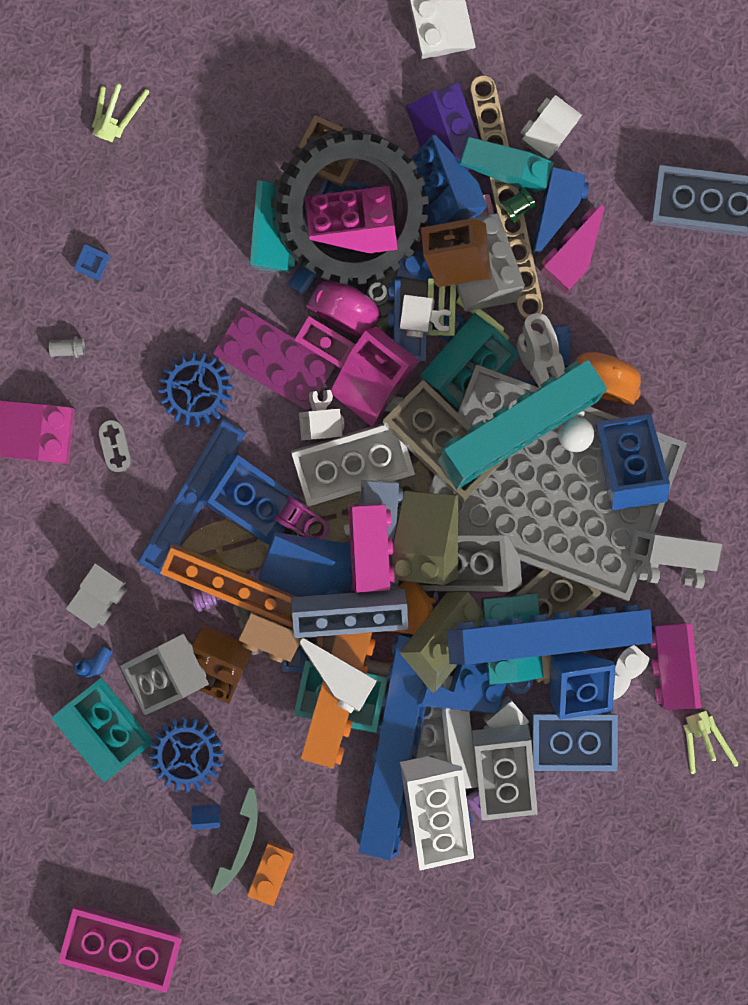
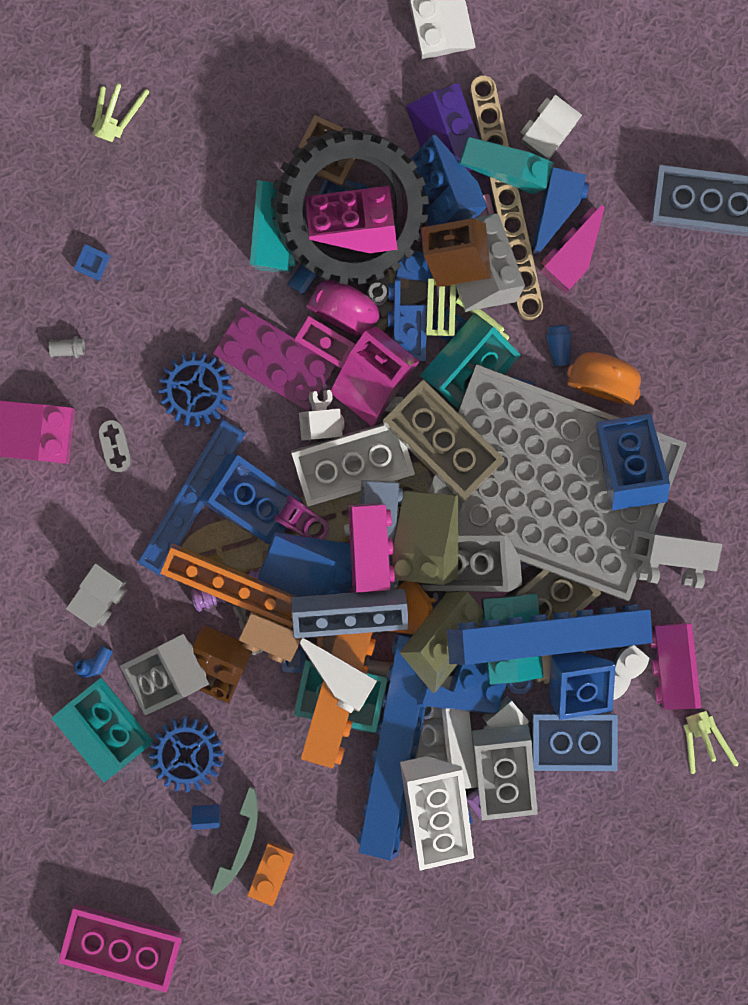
white brick [400,295,452,338] -> none
teal brick [438,360,607,490] -> none
dark green bush [500,188,537,224] -> none
white piece [516,313,594,452] -> none

